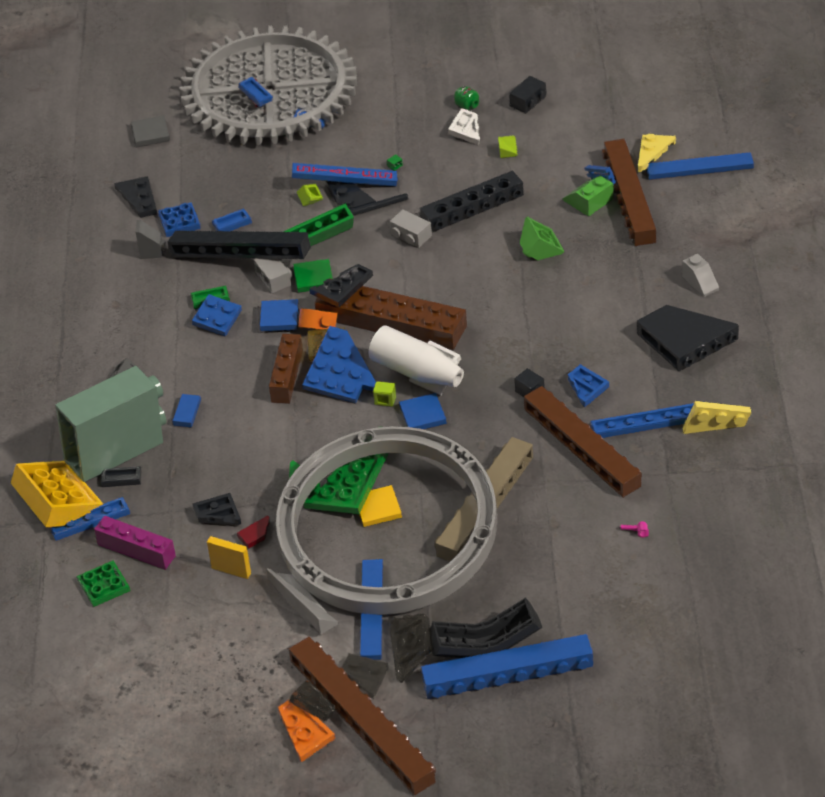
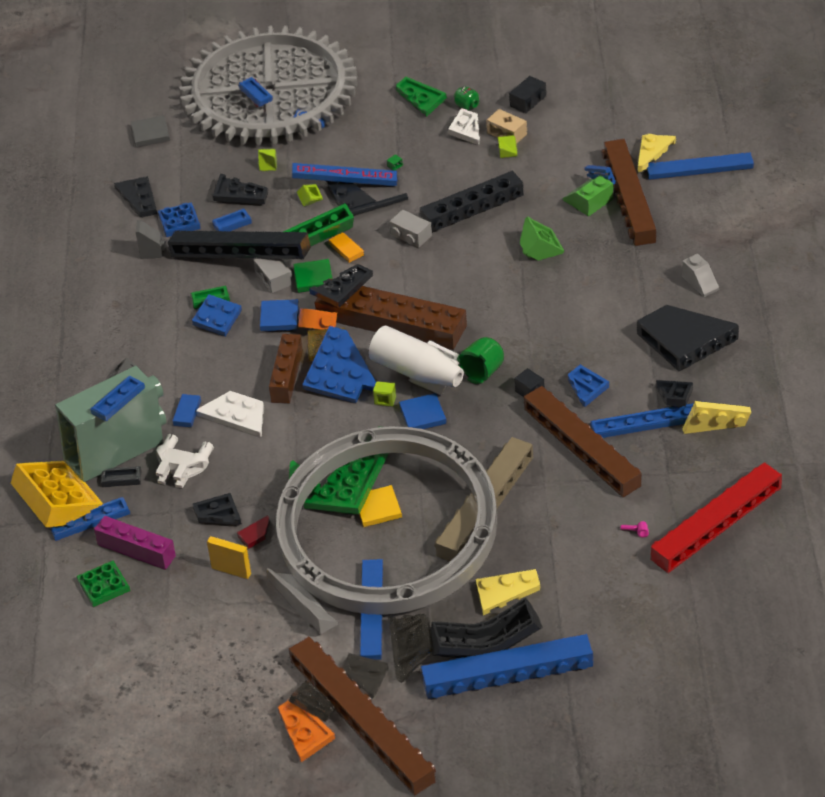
none -> blue tile [90,375,145,421]
none -> white connector [155,434,214,488]
none -> white wing [196,391,264,437]
none -> black wing [213,173,268,204]
none -> lime slope [258,149,277,171]
none -> light orange tile [329,232,364,263]
none -> green wing [396,76,447,116]
none -> green cylinder [457,337,504,384]
none -> light yellow wing [476,569,540,616]
none -> tan brick [487,109,527,144]
none -> red brick [651,462,782,573]
none -> black wing [656,380,693,408]

